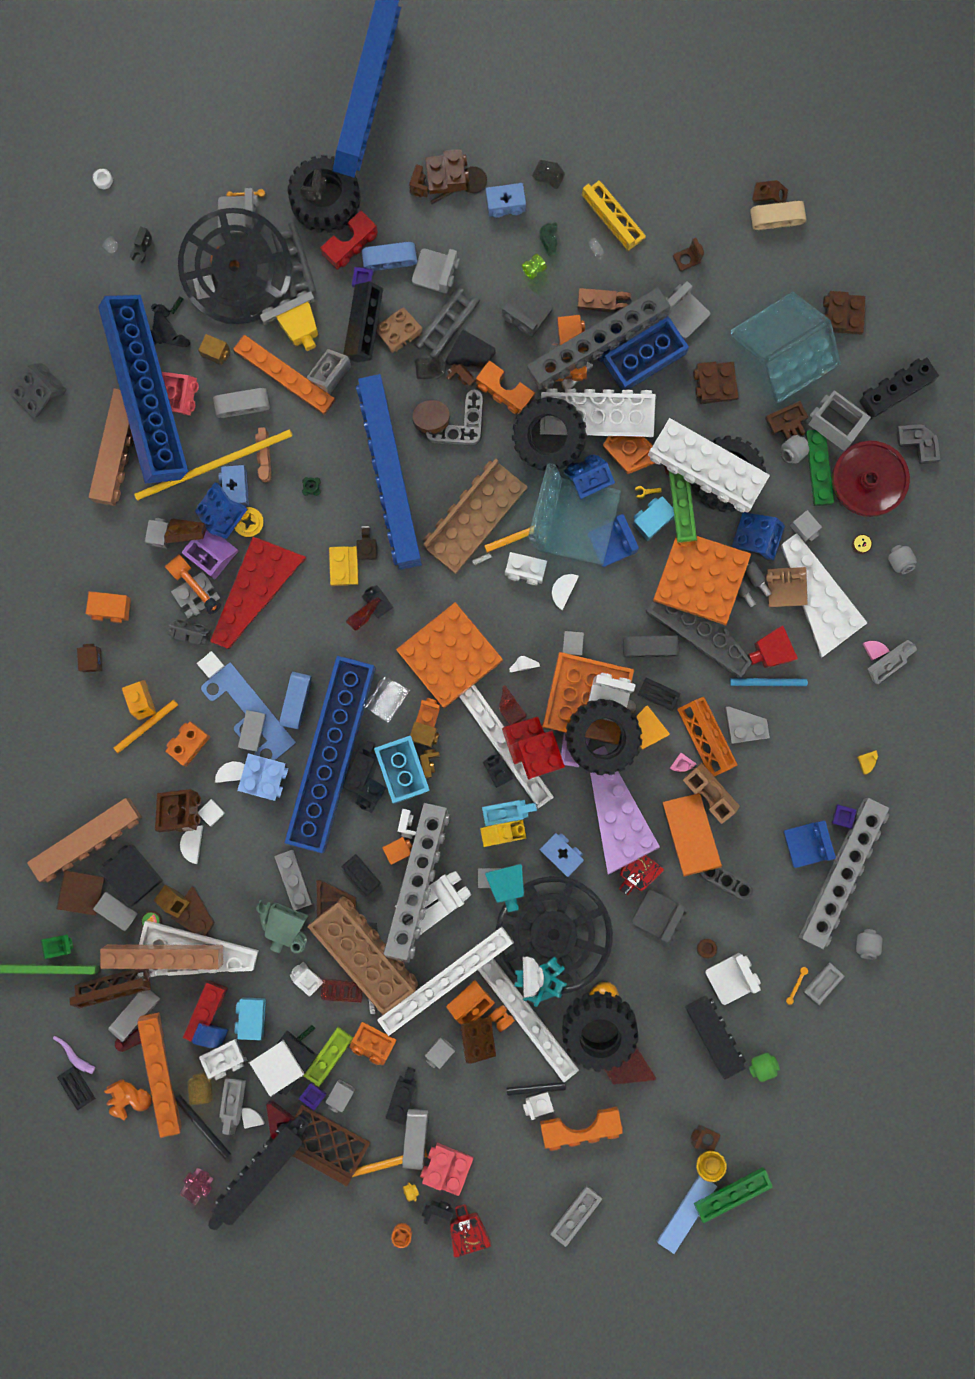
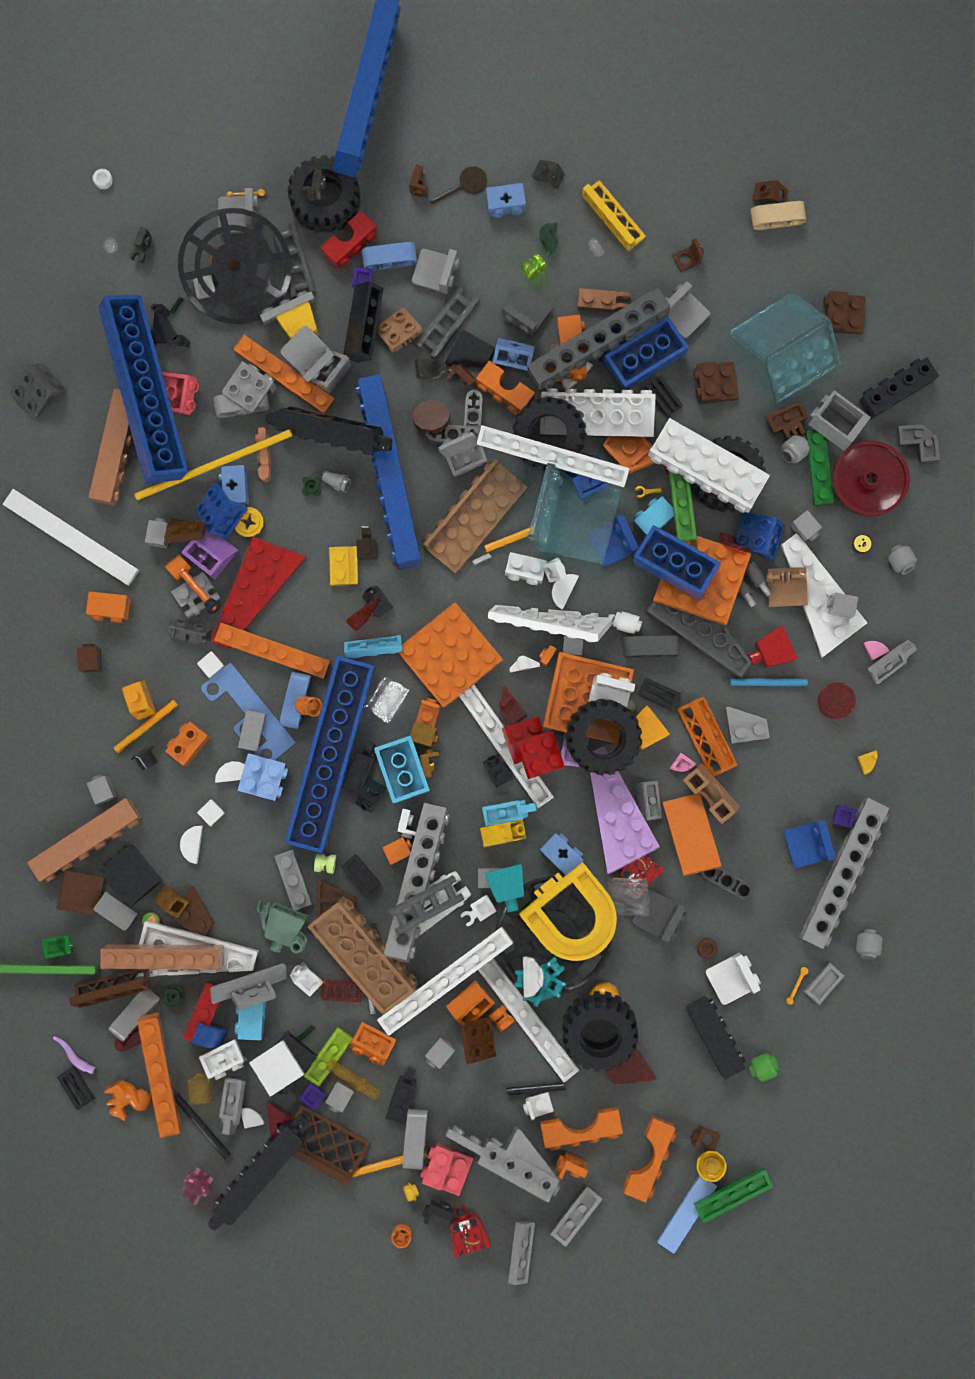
reddish brown plate [155,789,201,832] -> none
pearl gold brick [198,334,230,365] -> none
reddish brown plate [425,149,469,194] -> none
none -> white tile [3,489,139,586]
none -> light grey brick [87,774,118,805]
none -> black piece [131,746,158,770]
none -> dark green plate [163,986,184,1007]
none -> light grey bracket [210,963,286,1011]
none -> orange plate [214,623,330,679]
none -> light grey bracket [222,361,277,412]
none -> black hinge [265,406,393,455]
none -> light grey bracket [280,326,334,382]
none -> orange wheel [295,696,322,717]
none -> yellowish green wheel [314,852,337,874]
none -> light grey cone [322,471,352,493]
none -> clear yellow pin [325,1058,381,1101]
none -> medium azure plate [344,635,402,659]
none -> dark grey bar [387,875,464,936]
none -> light grey bracket [438,432,489,477]
none -> light grey wedge [445,1125,560,1203]
none -> white plate [460,895,497,926]
none -> white plate [477,425,630,487]
none -> white wing [488,605,615,642]
none -> medium blue brick [492,338,535,371]
none -> light grey plate [508,1220,535,1285]
none -> yellow piece [519,862,617,961]
none -> orange plate [539,645,557,667]
none -> white bracket [542,558,567,582]
none -> orange bracket [555,1151,588,1180]
none -> clear plate [607,878,651,916]
none -> white brick [613,611,642,635]
none -> orange arch [622,1115,677,1203]
none -> blue brick [633,525,721,601]
none -> light grey slope [634,781,663,821]
none -> black tile [645,376,683,418]
none -> clear red slope [719,532,751,554]
none -> clear red head [817,682,856,719]
none -> light grey brick [826,593,858,619]

